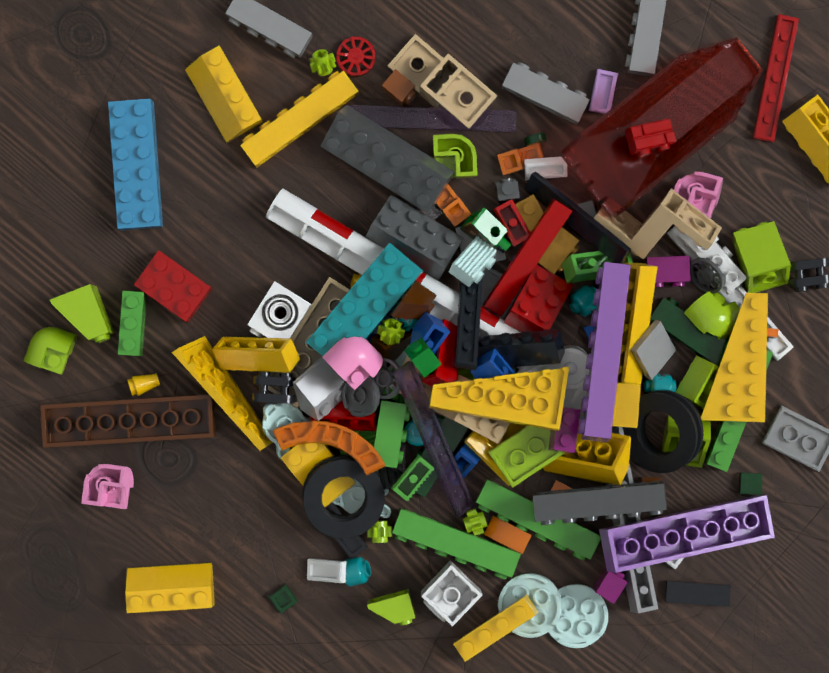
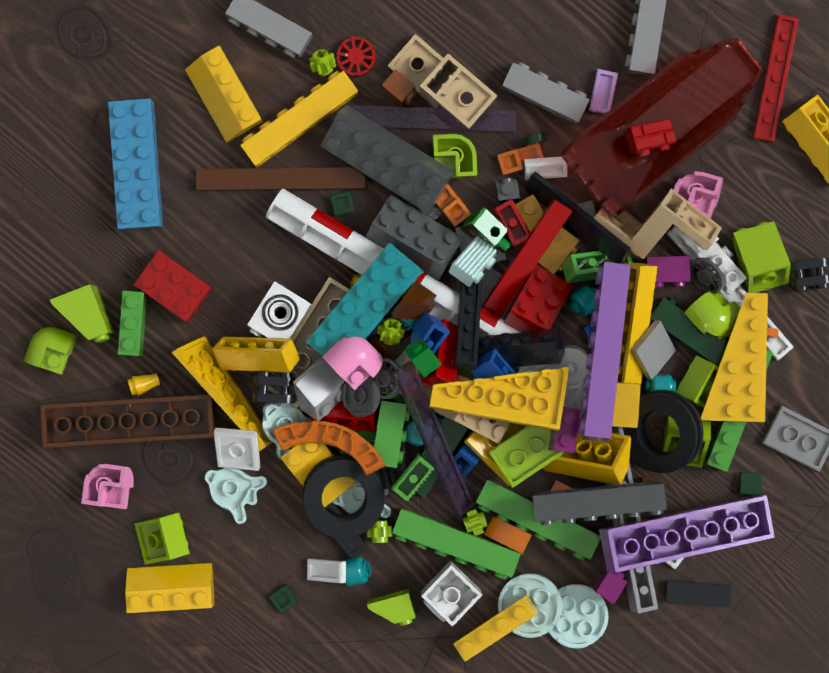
none -> lime slope [134,513,190,565]
none -> reddish brown tile [196,167,365,191]
none -> light aqua tile [205,468,267,524]
none -> white tile [214,428,261,471]
none -> dark green tile [330,191,355,217]

